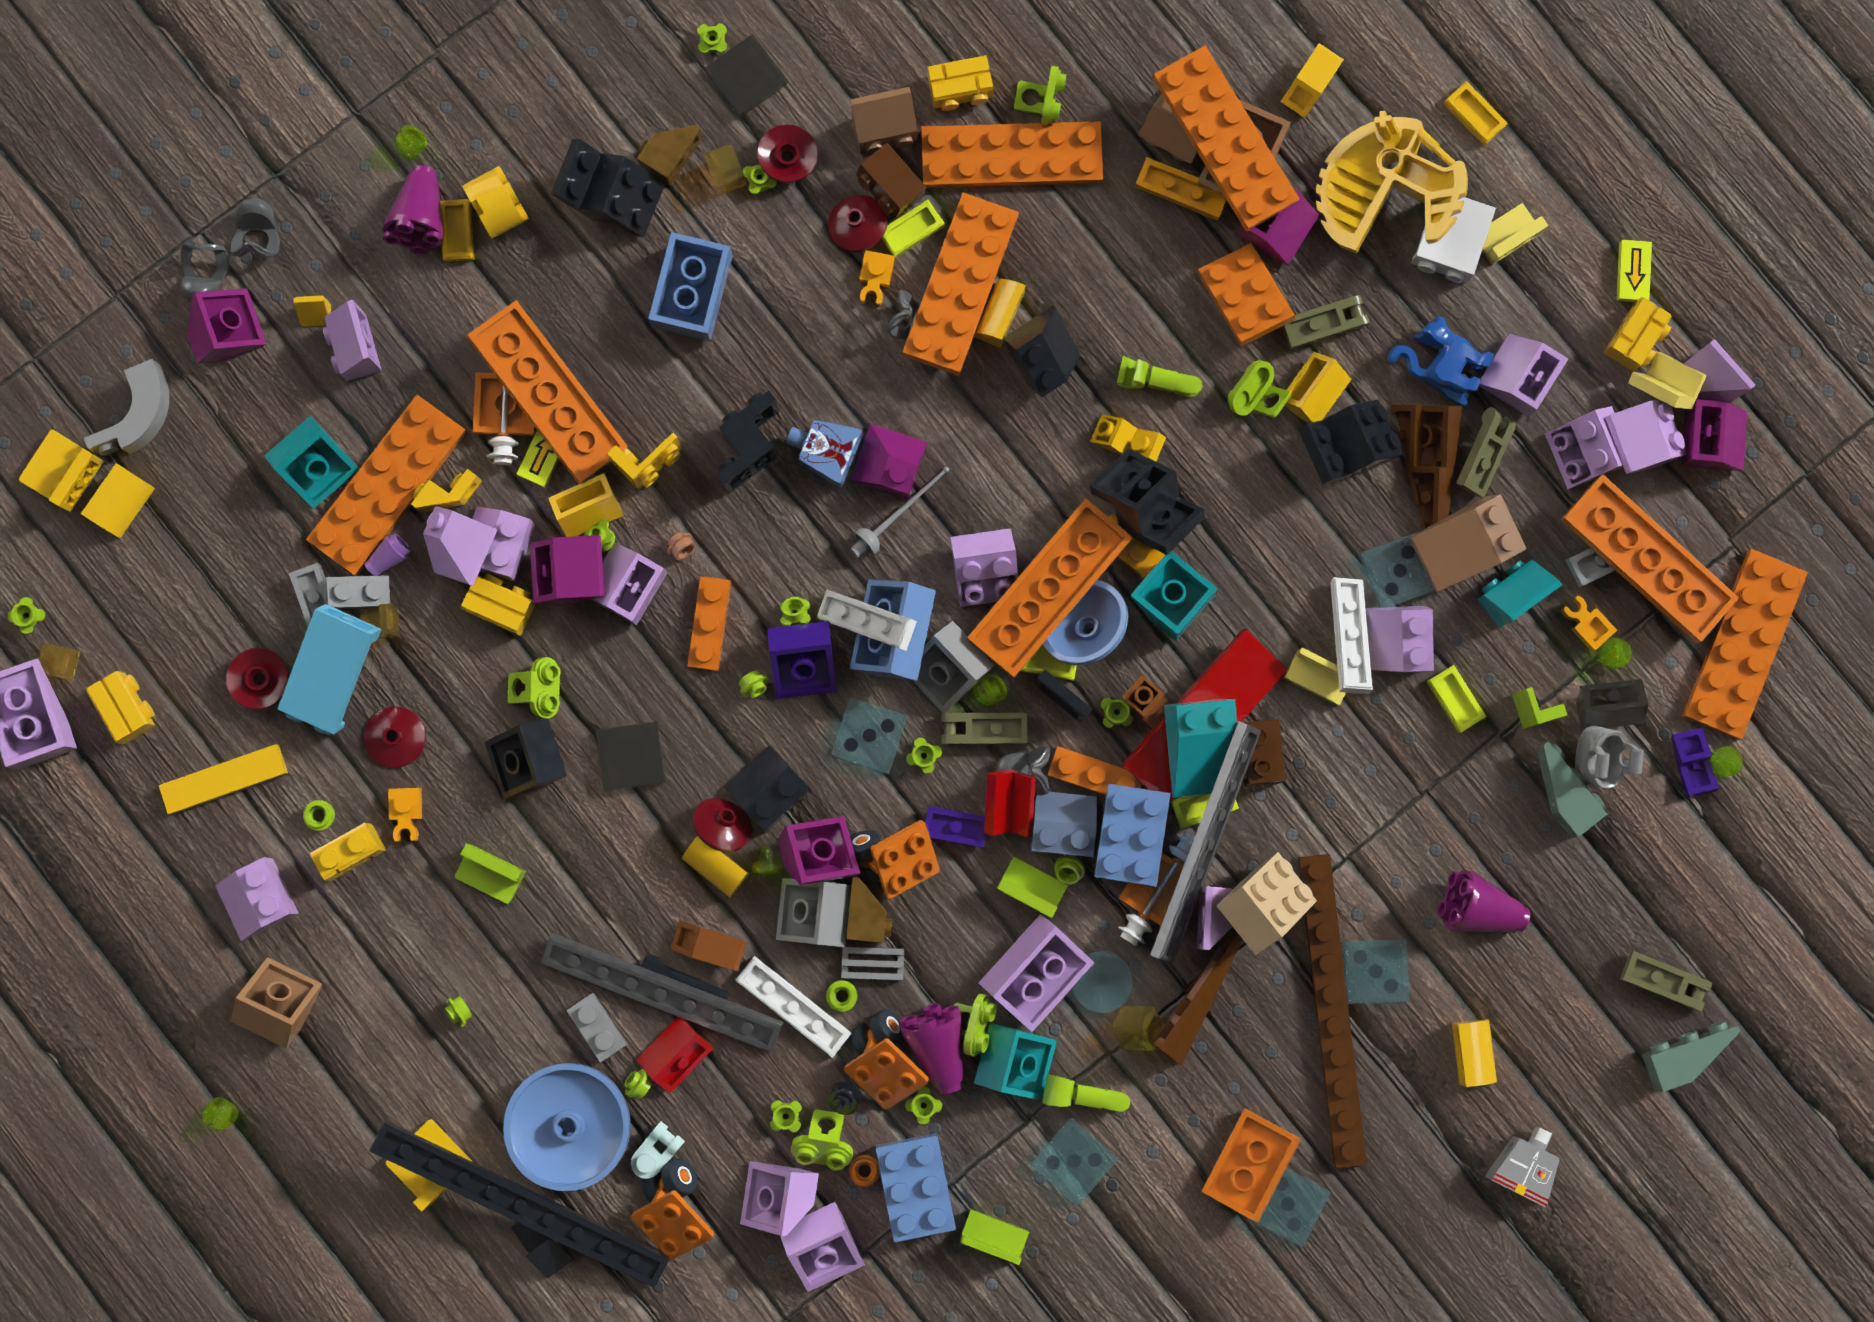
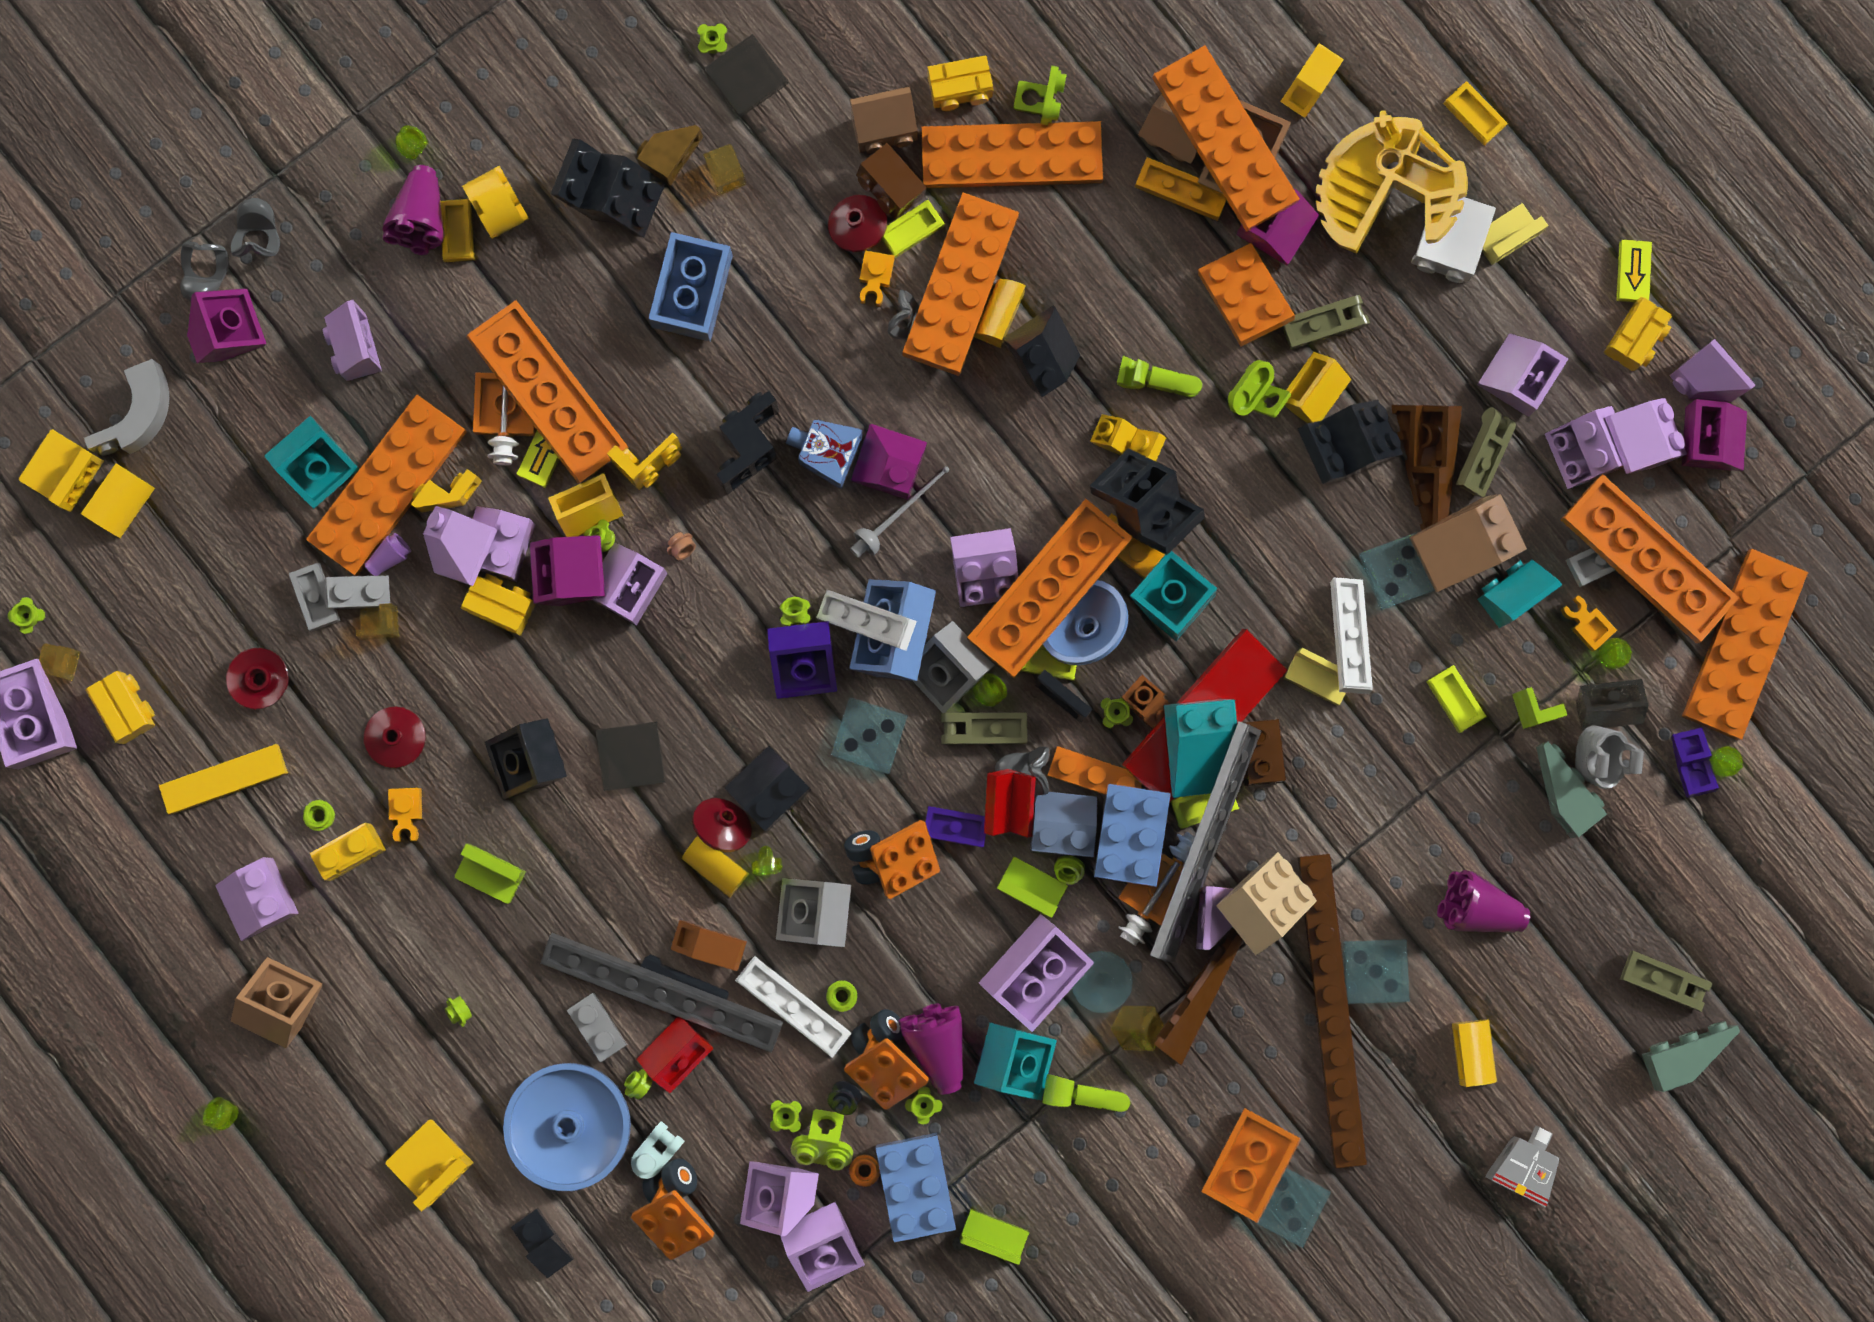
medium azure panel [278,604,382,735] -> none
yellow slope [293,296,331,327] -> none
black plate [369,1120,669,1288] -> none
lime bracket [508,657,561,719] -> none
orange plate [687,576,731,672] -> none
lime plate [739,670,769,698] -> none
lime plate [743,164,777,194] -> none
dark red dish [757,124,818,183] -> none
magenta slope [777,816,860,886] -> none
light grey tile [841,947,904,980] -> none
pearl gold slope [846,877,892,943] -> none
lime plate [906,738,942,774] -> none
lime bracket [954,993,997,1057] -> none
clear light blue tile [1030,1117,1118,1207] -> none
lavender slope [1365,606,1434,672] -> none
blue animal [1388,317,1494,408] -> none
light yellow panel [1628,351,1707,409] -> none

